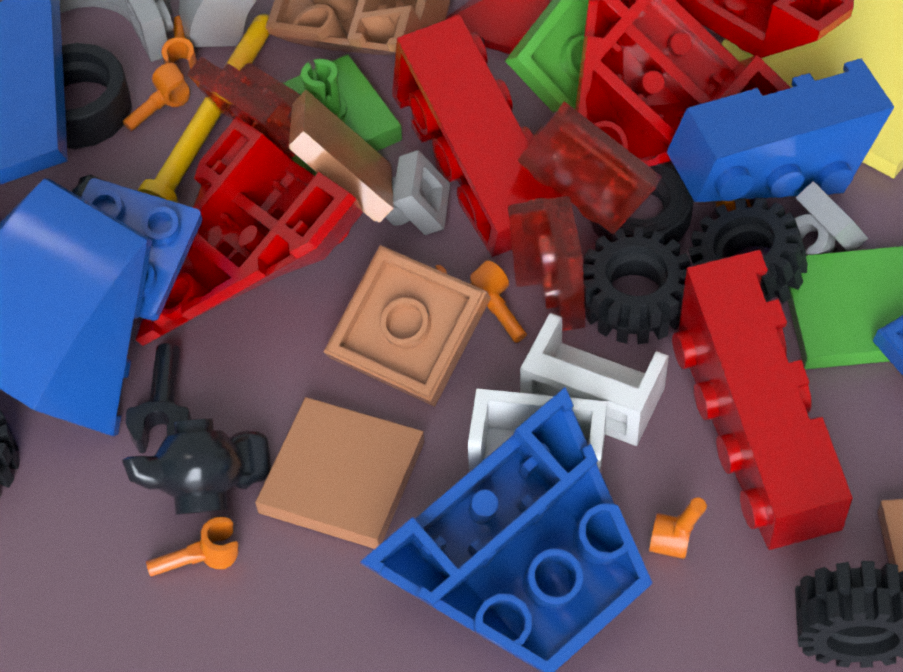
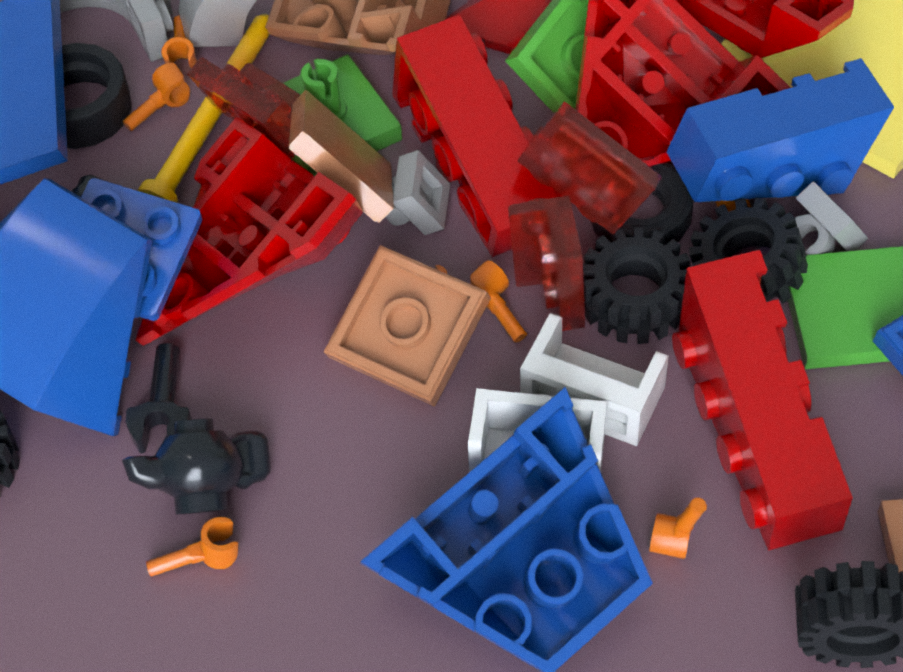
nougat tile [255,397,425,549] -> none

